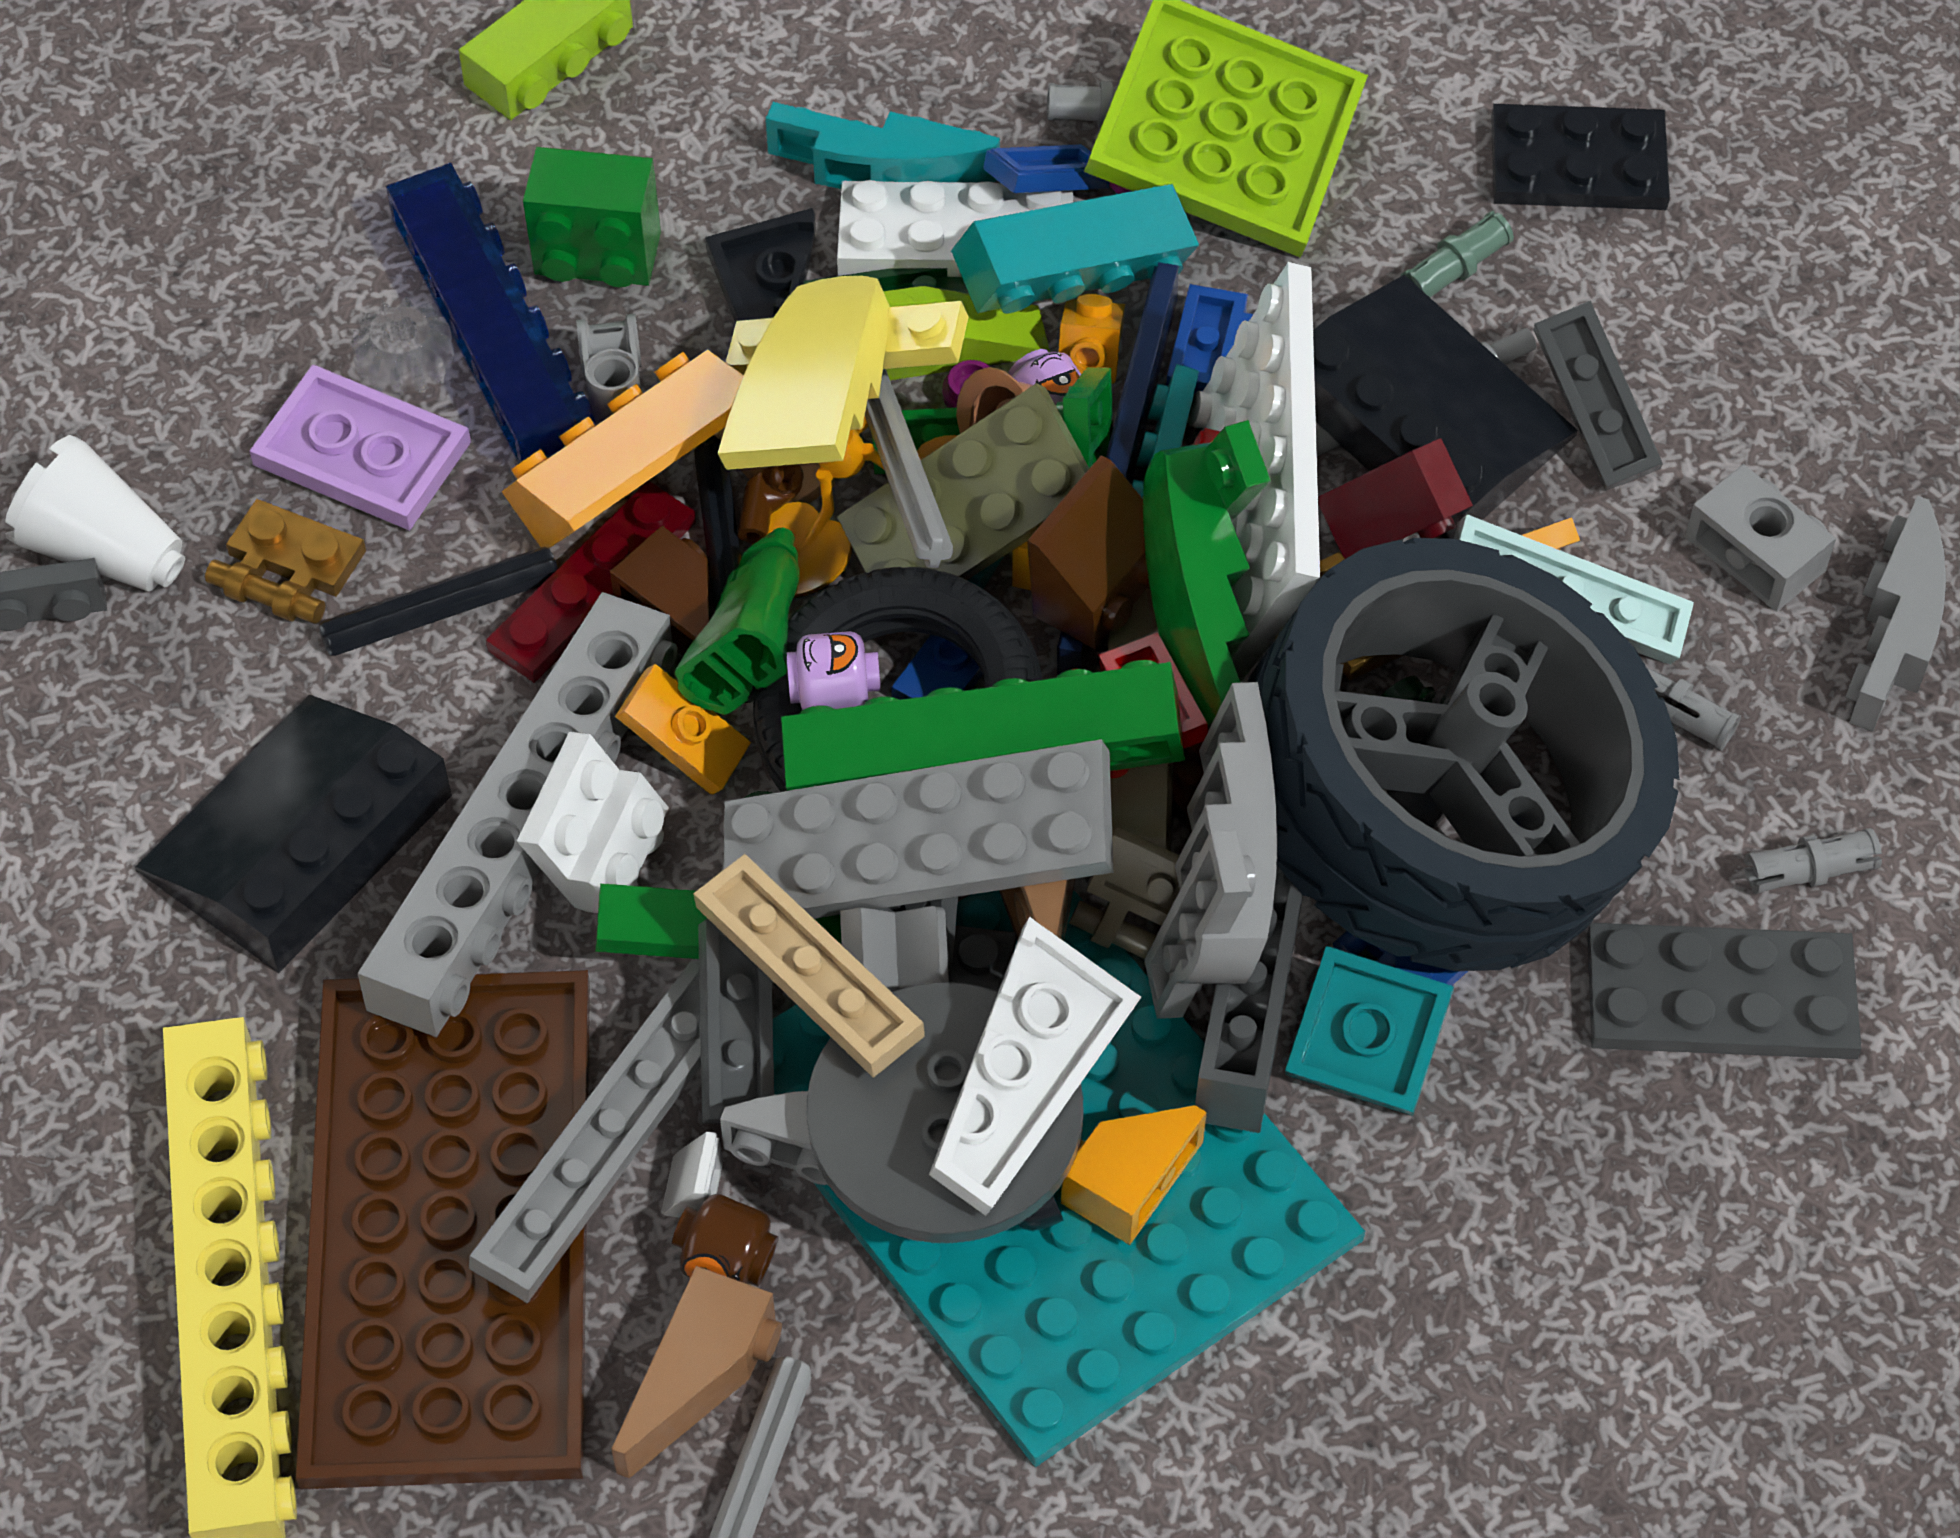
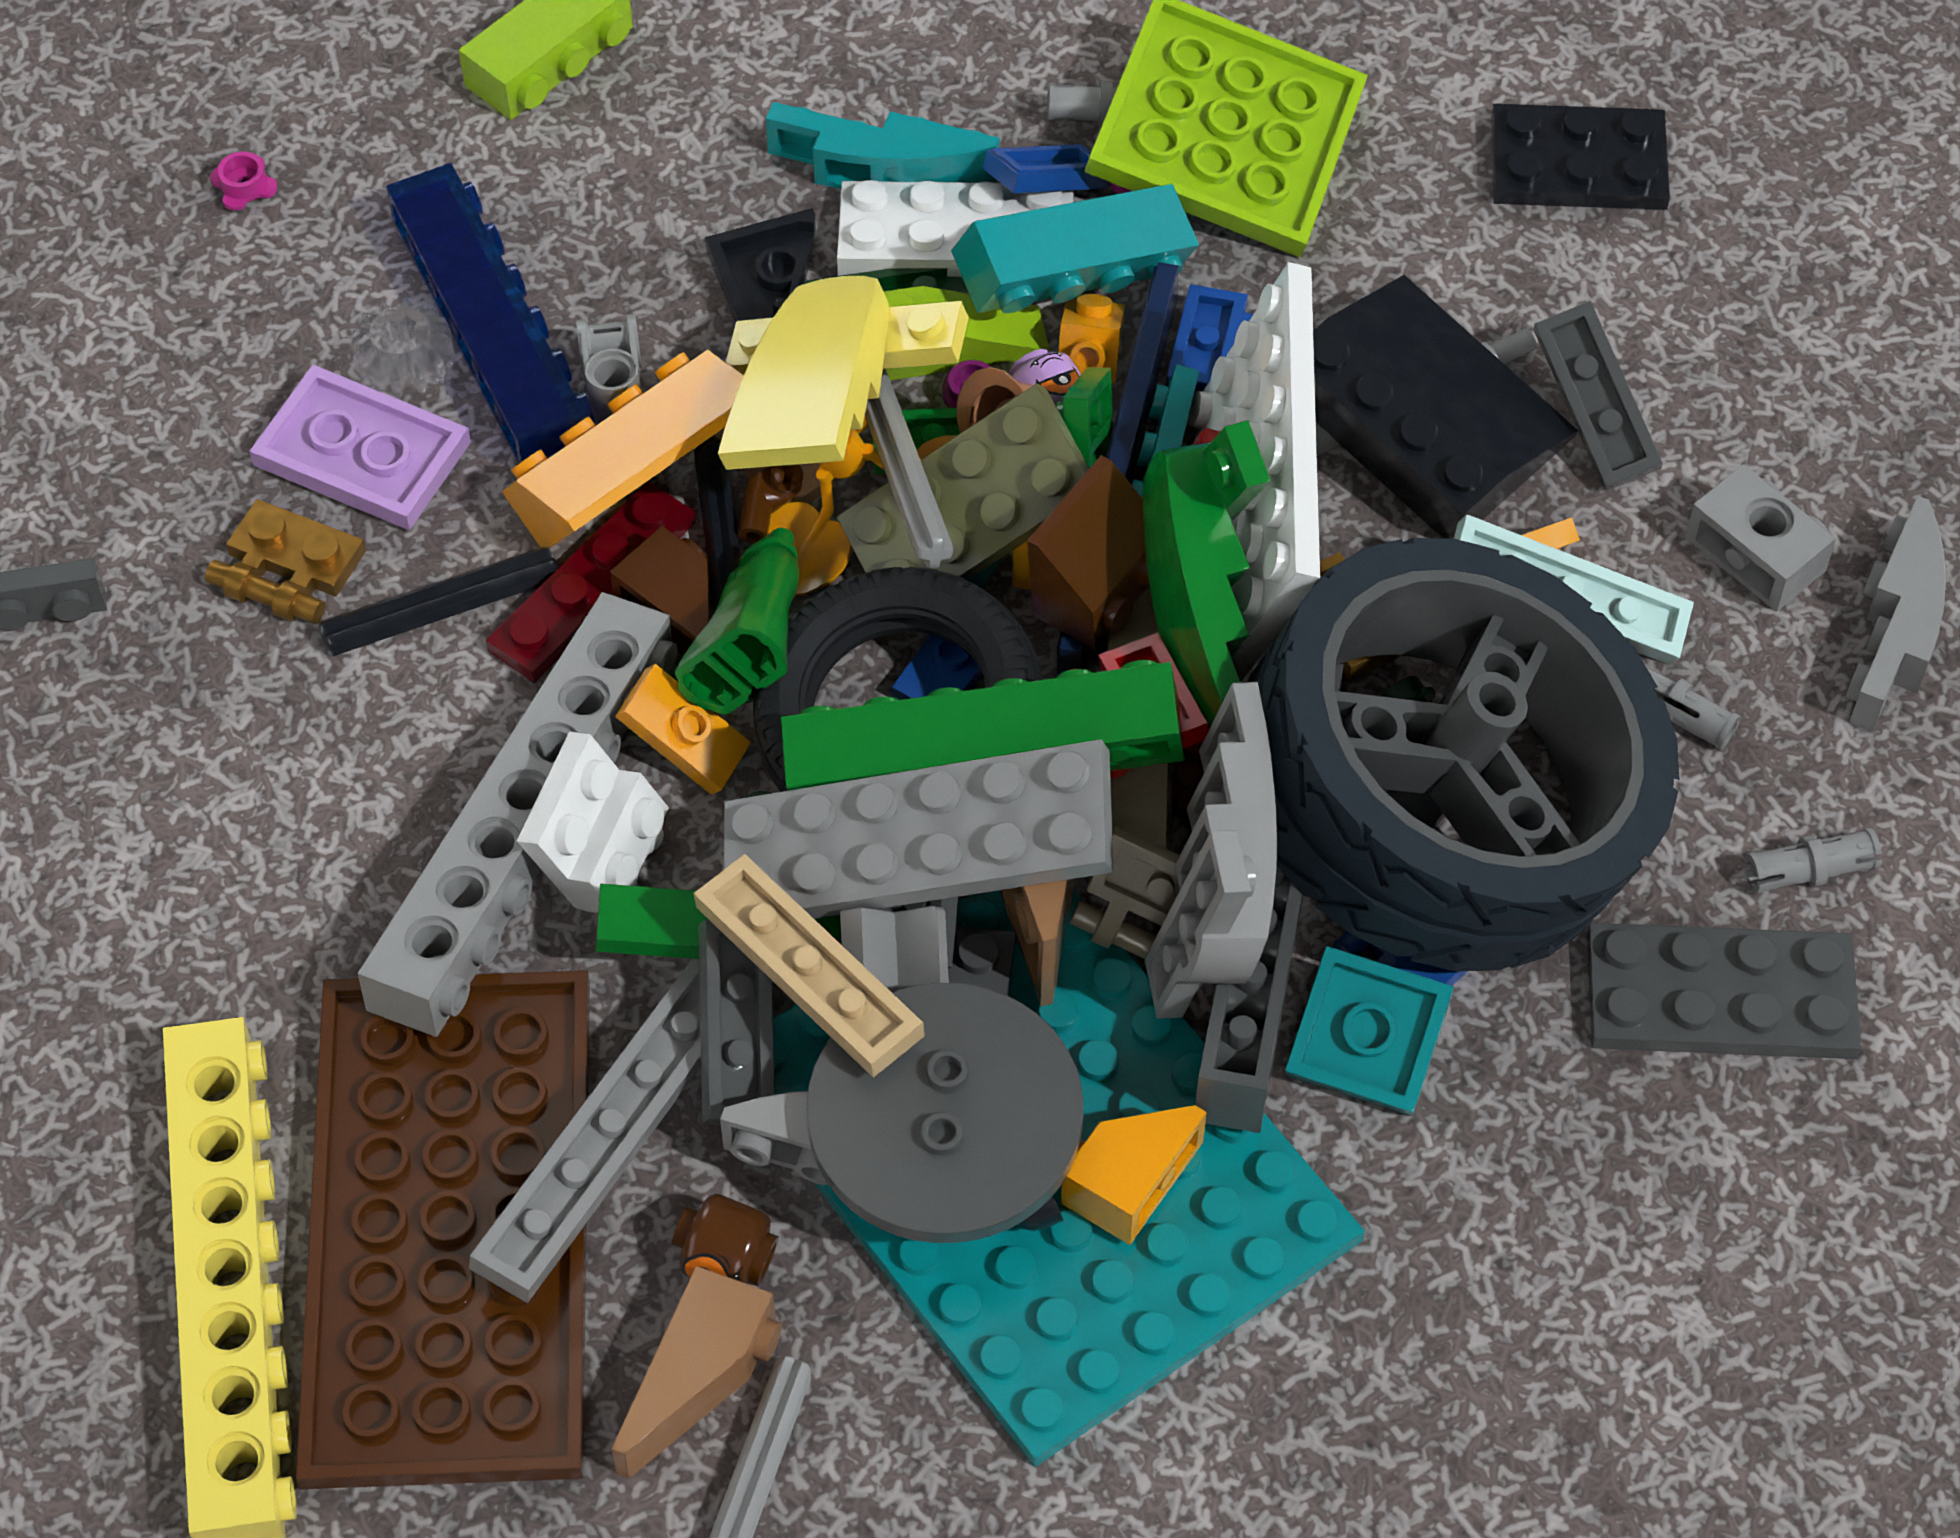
white cone [5,435,185,591] -> none
black slope [135,694,452,973] -> none
green brick [523,147,661,288] -> none
white slope [661,1132,723,1218] -> none
lavender head [787,632,881,710] -> none
white wing [929,917,1141,1216] -> none
dark red brick [1318,438,1473,559] -> none
sand green pin [1401,211,1514,297] -> none
none -> dark pink plate [210,151,278,211]

